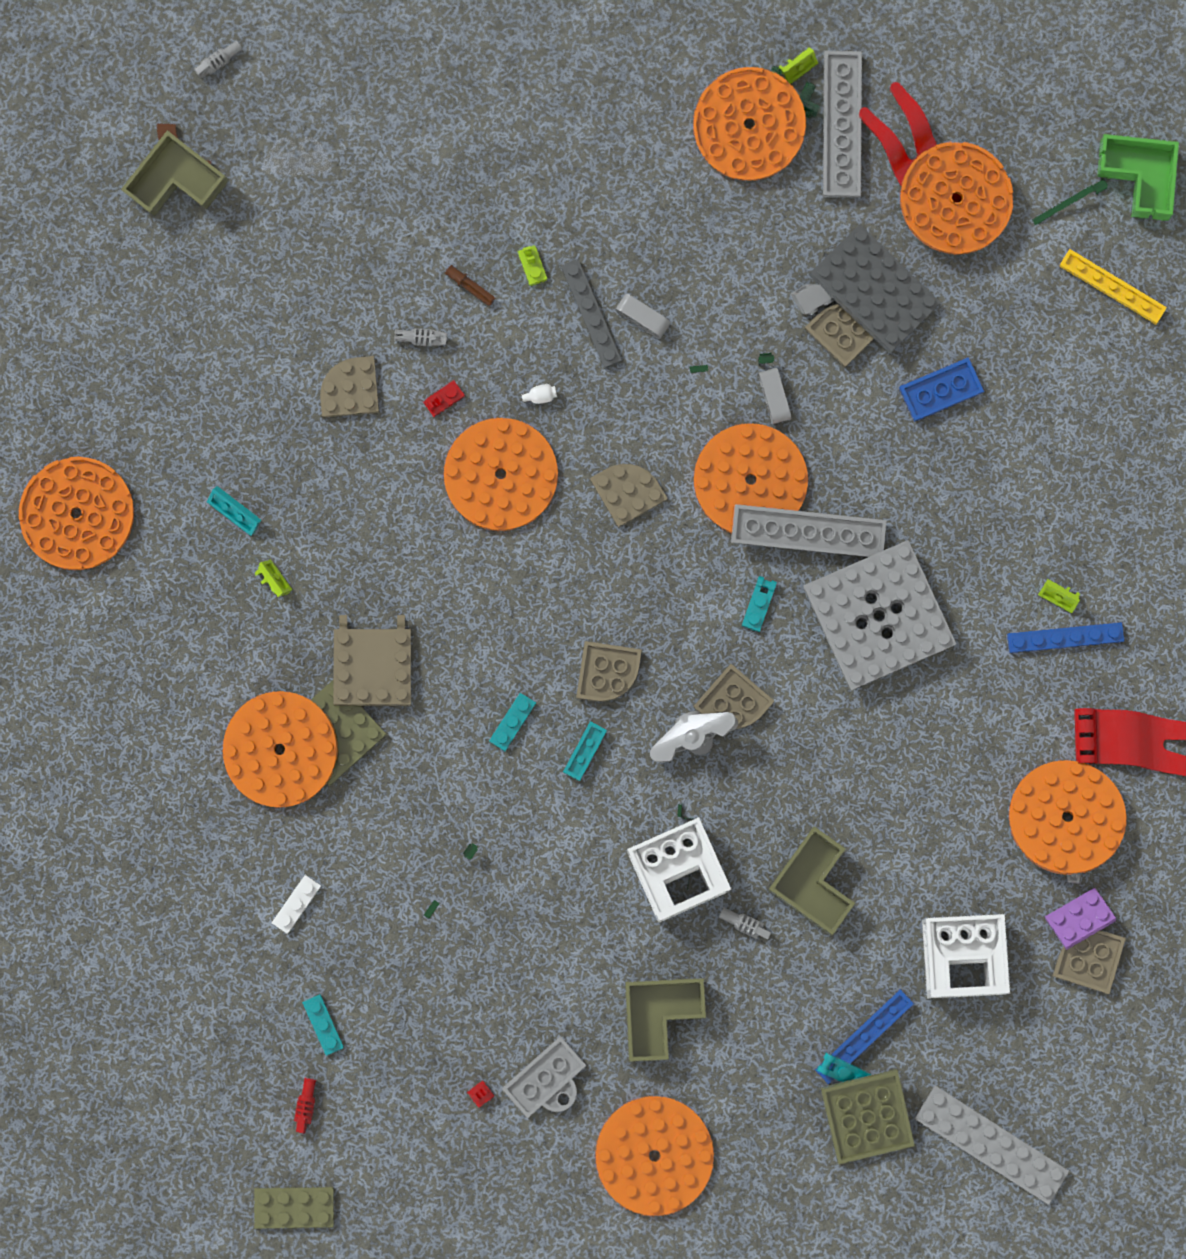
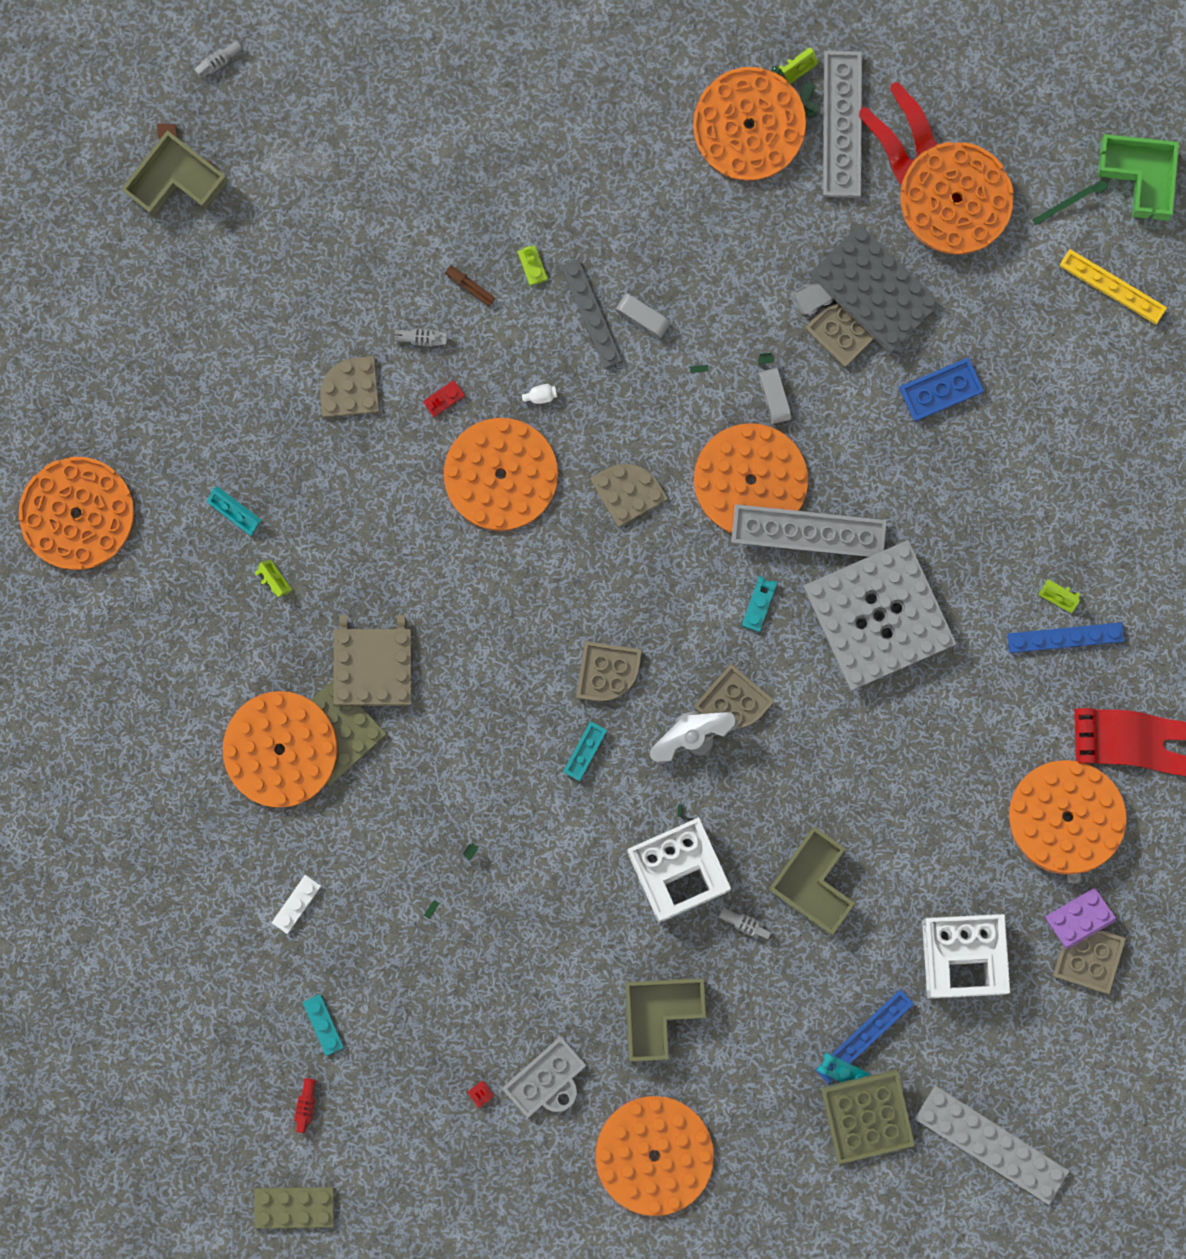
teal plate [489,693,536,752] -> none

